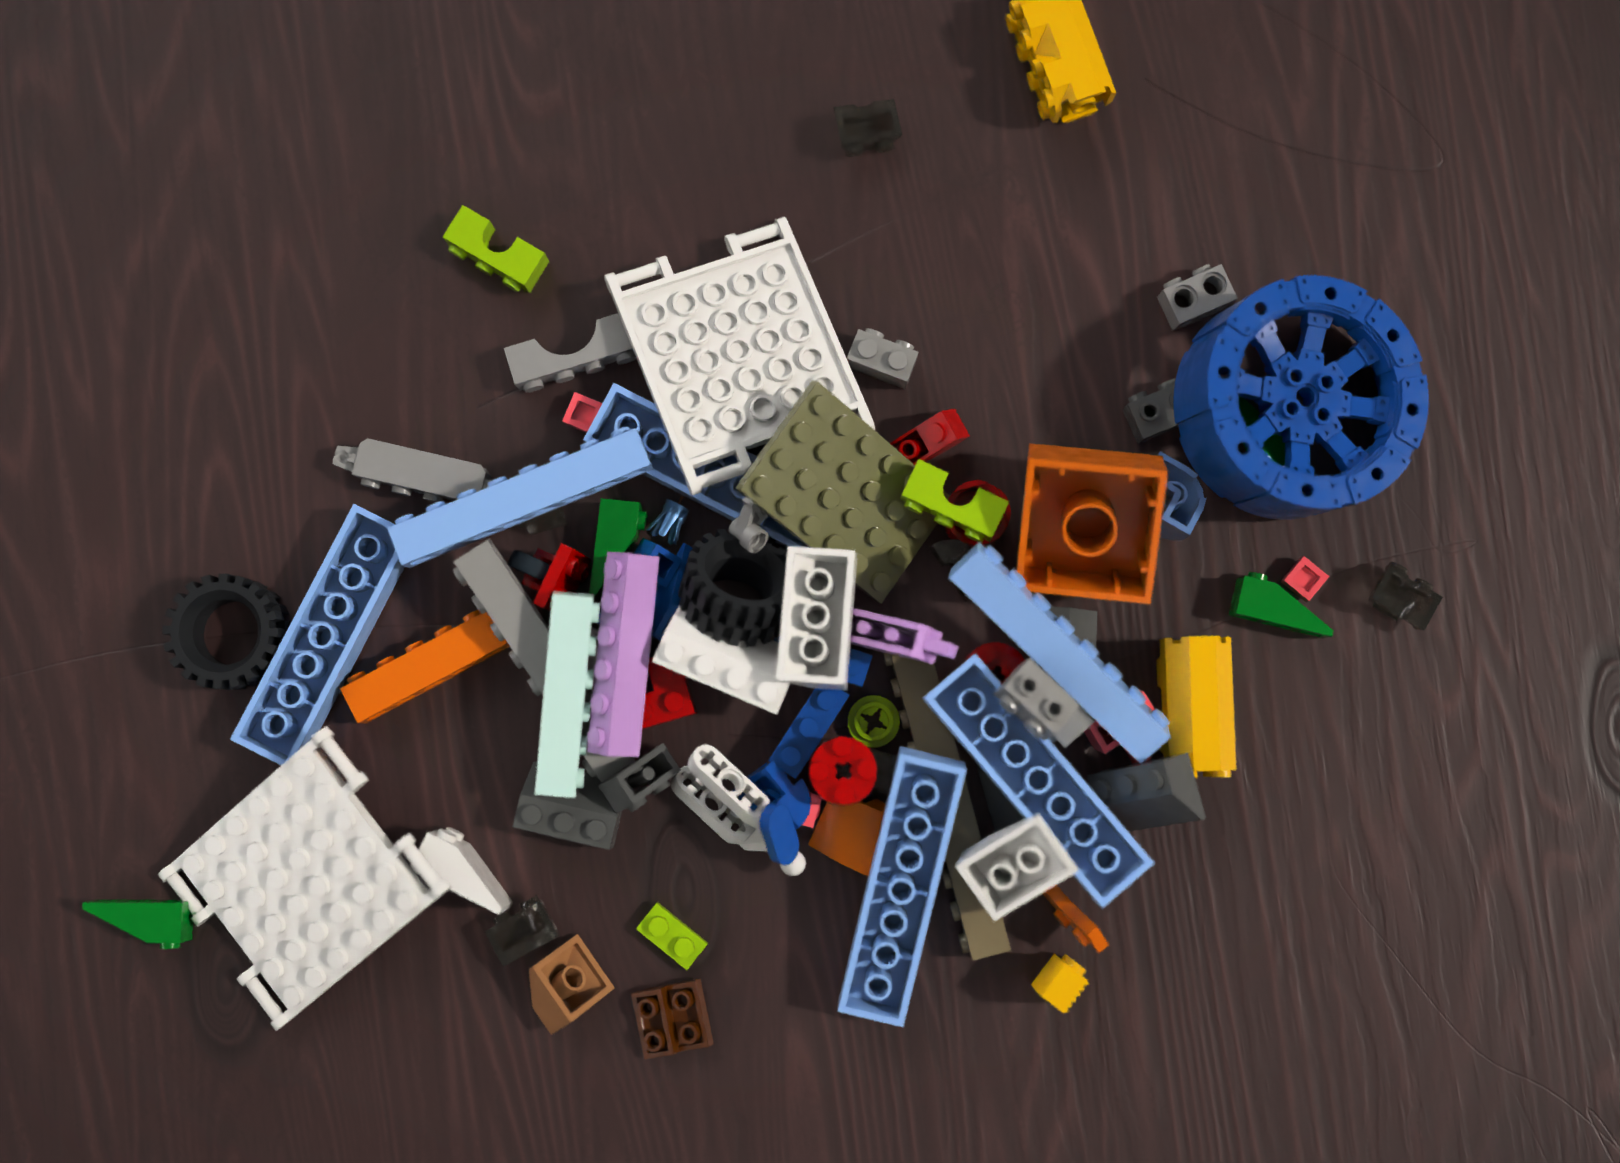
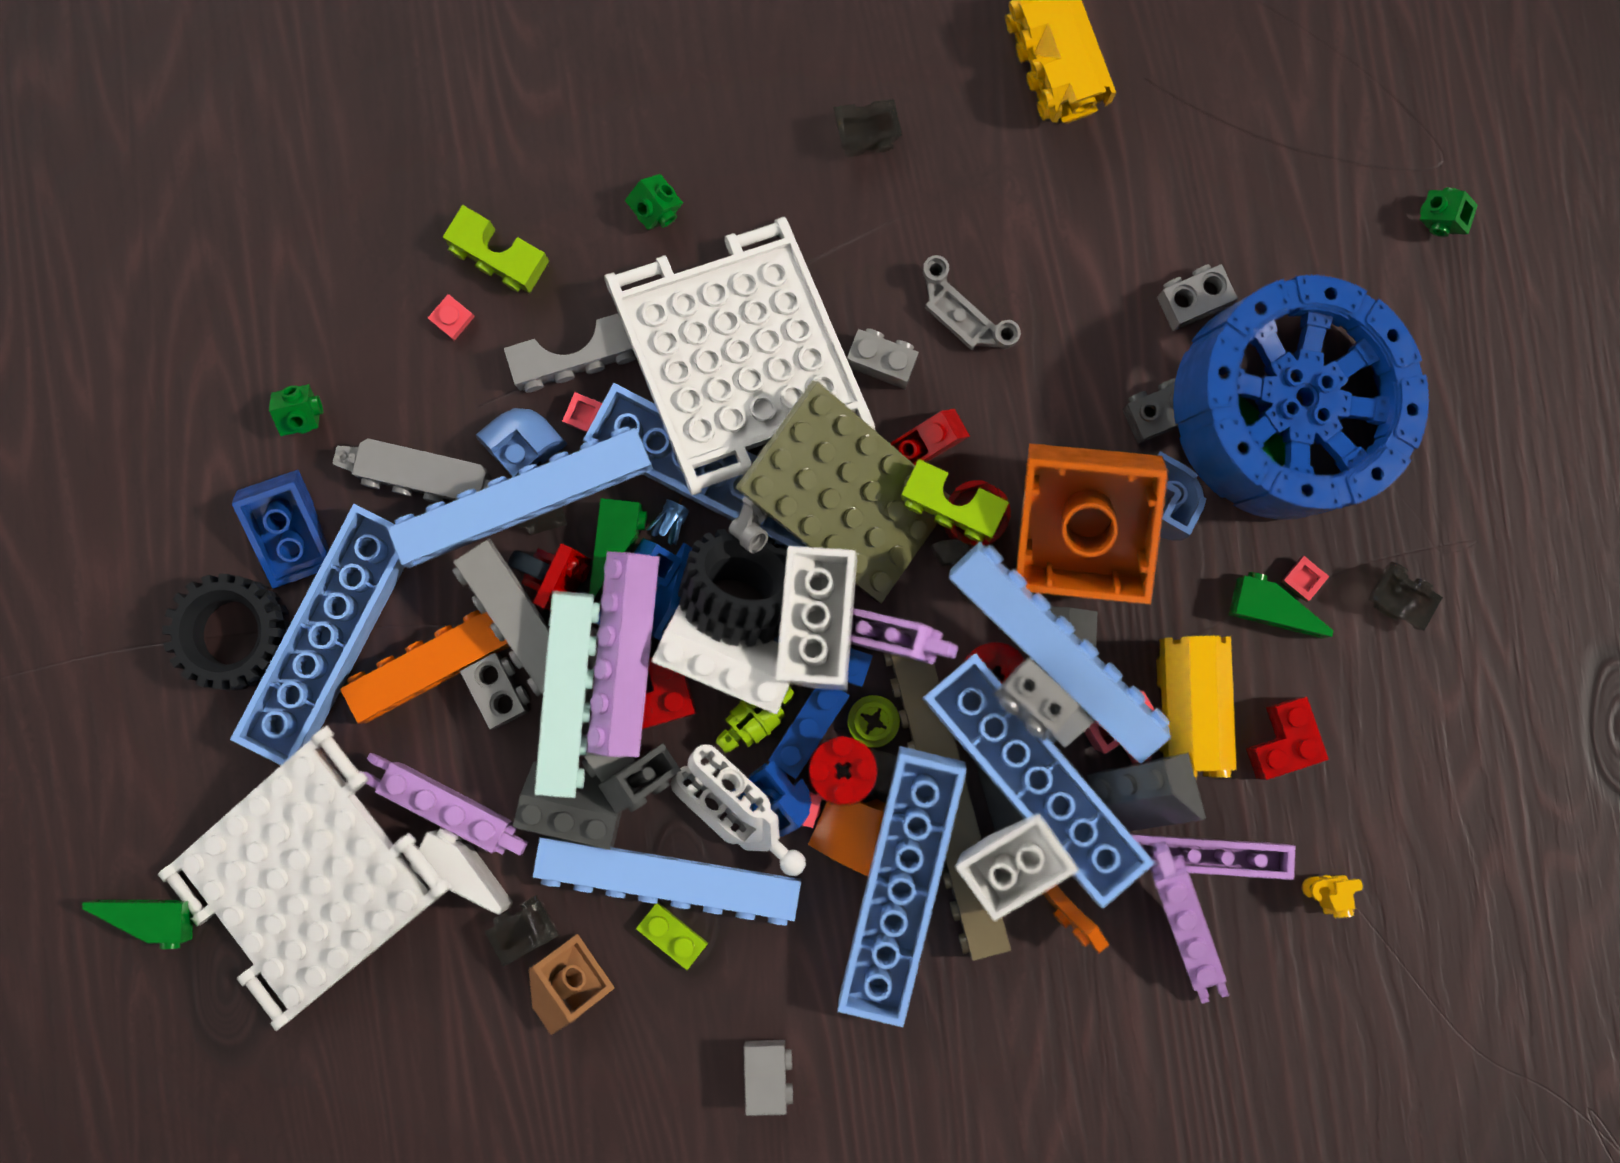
reddish brown slope [631,978,714,1059] -> none
blue tile [759,803,799,865] -> none
yellow brick [1031,953,1088,1013] -> none
none -> blue slope [231,470,329,589]
none -> green brick [269,384,323,436]
none -> lavender hinge [359,752,529,855]
none -> coral plate [428,294,475,341]
none -> light grey brick [460,653,531,729]
none -> medium blue brick [475,408,567,477]
none -> light blue brick [533,836,801,925]
none -> green brick [625,174,683,230]
none -> lime piece [716,686,794,753]
none -> light grey brick [744,1040,793,1115]
none -> light grey plate [923,255,1021,350]
none -> lavender brick [1129,833,1295,880]
none -> lavender hinge [1151,841,1229,1003]
none -> red brick [1246,697,1329,780]
none -> yellow piece [1302,875,1363,918]
none -> green brick [1419,187,1478,237]

